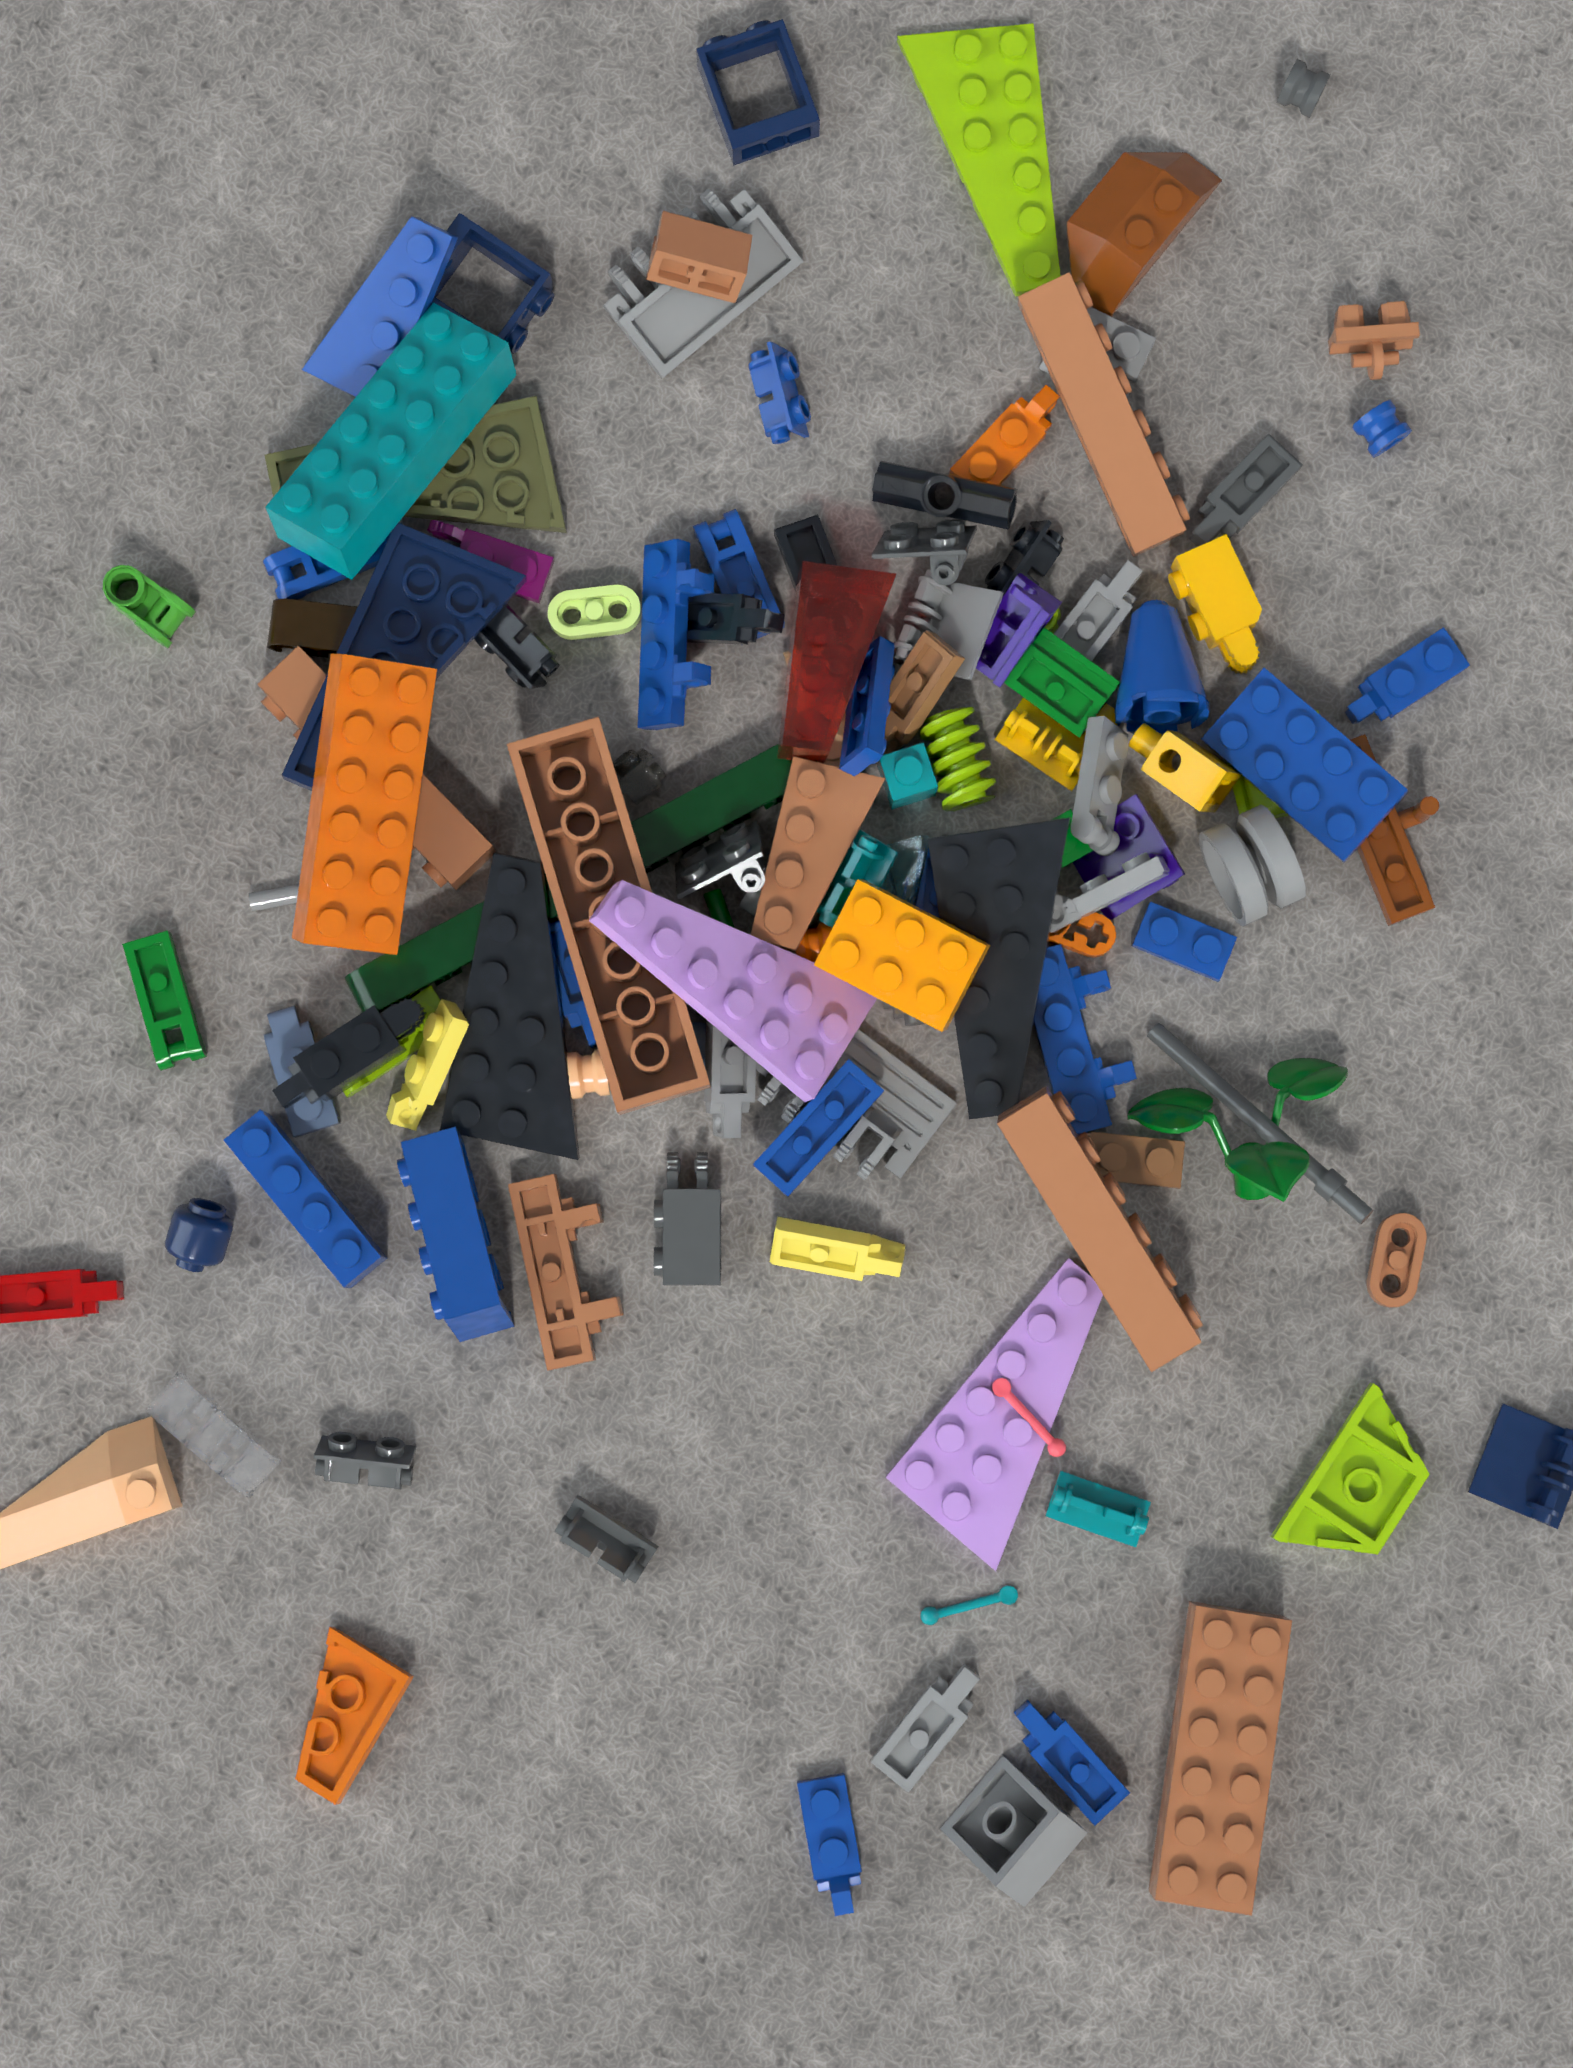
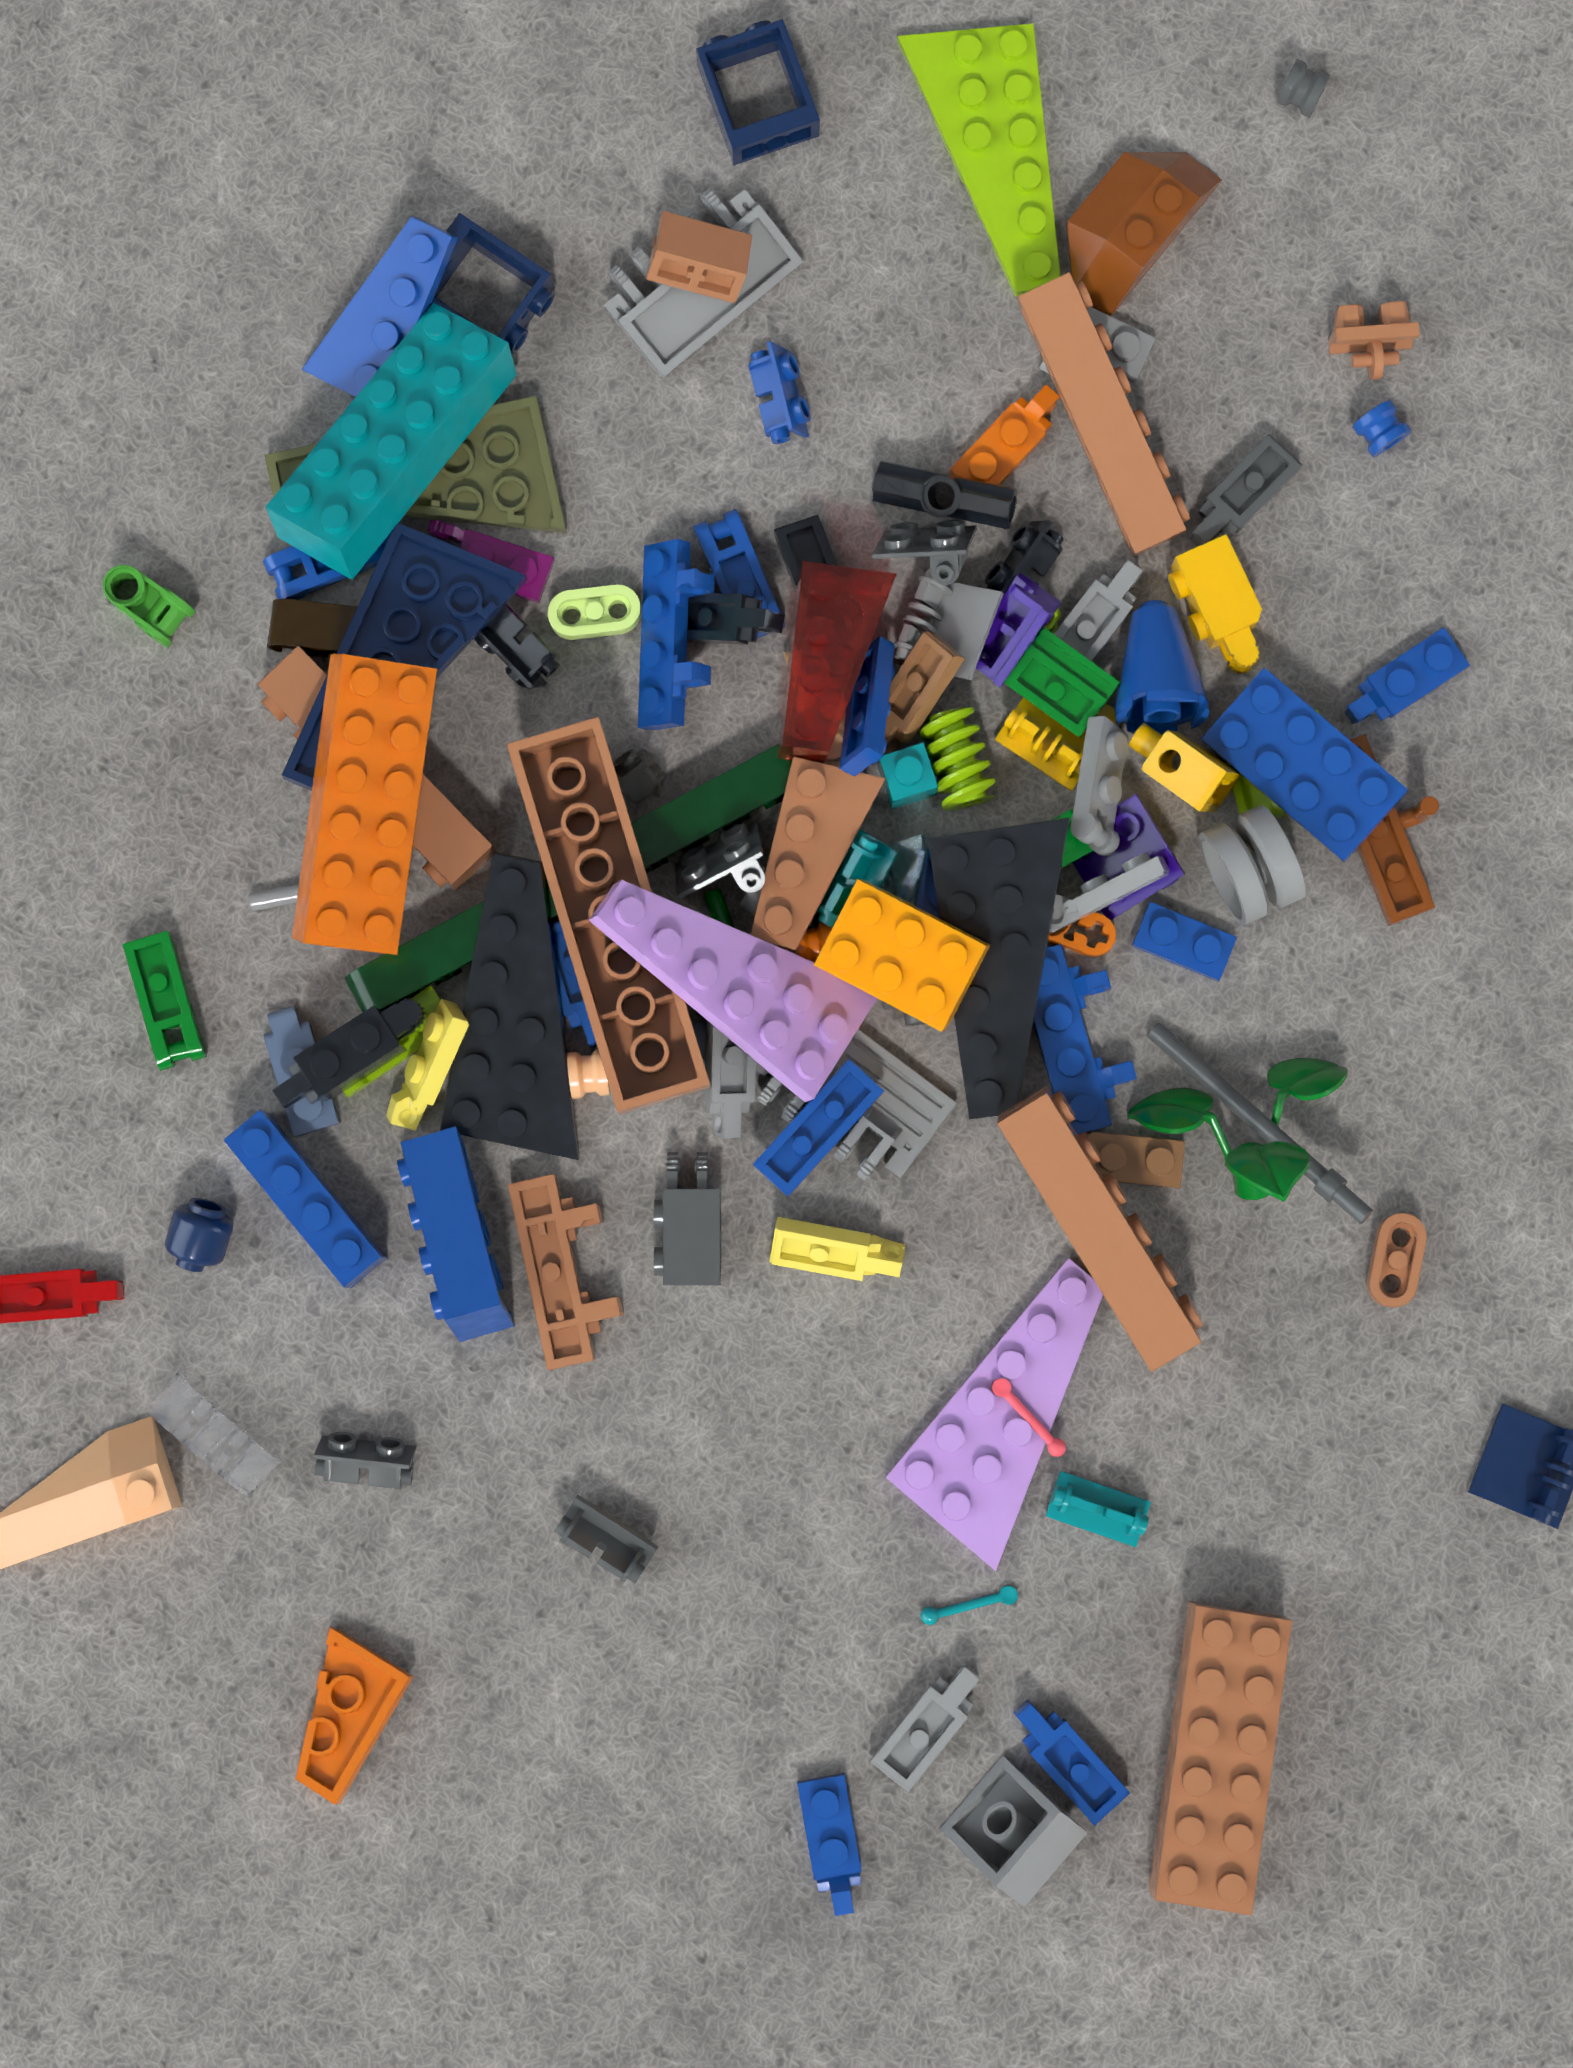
lime wing [1270,1383,1430,1555] -> none

